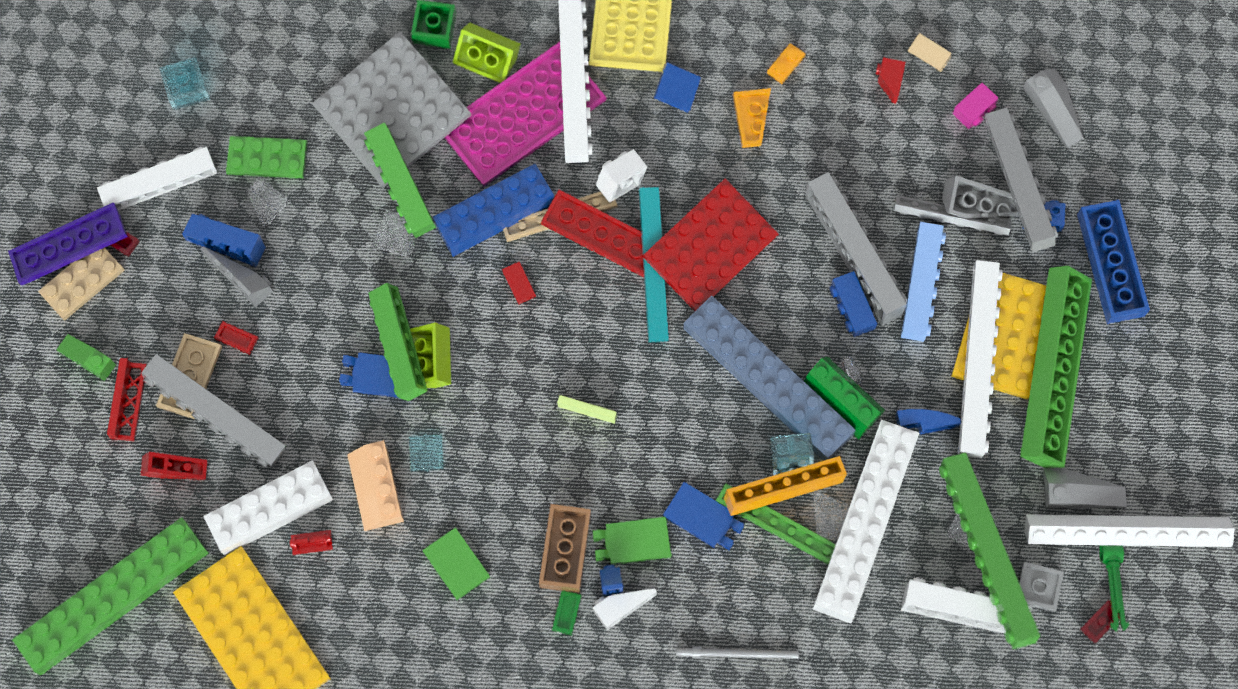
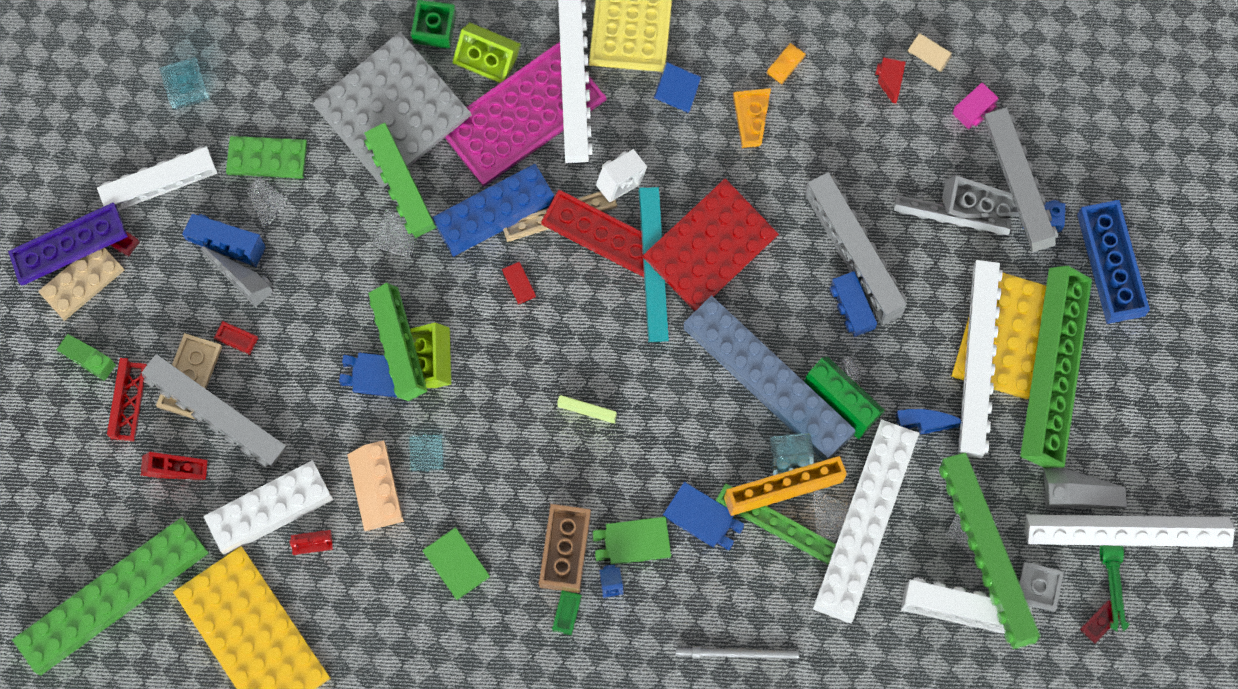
white slope [593,588,657,630] -> none
light blue brick [901,222,946,342] -> none
light grey wedge [1023,68,1084,149] -> none

